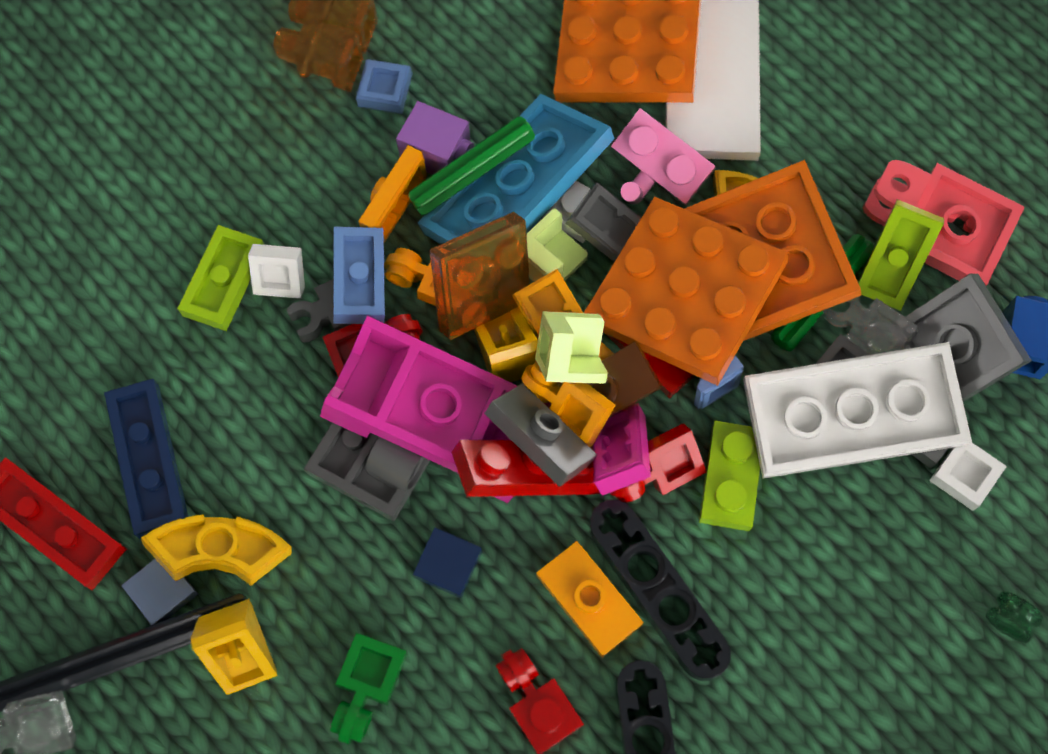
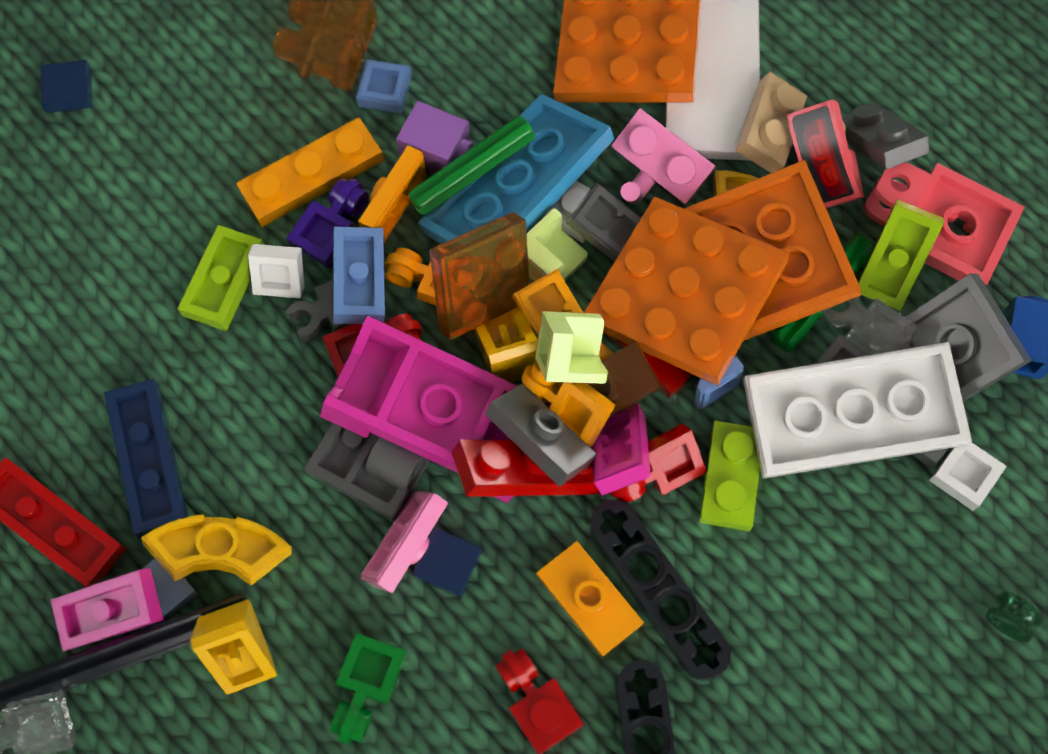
none -> dark blue tile [41,60,93,113]
none -> dark pink plate [50,568,164,651]
none -> light orange plate [236,117,384,227]
none -> dark purple plate [286,179,369,268]
none -> bright pink plate [361,491,448,593]
none -> tan plate [736,72,846,173]
none -> slope [786,99,865,209]
none -> dark grey plate [842,104,929,170]

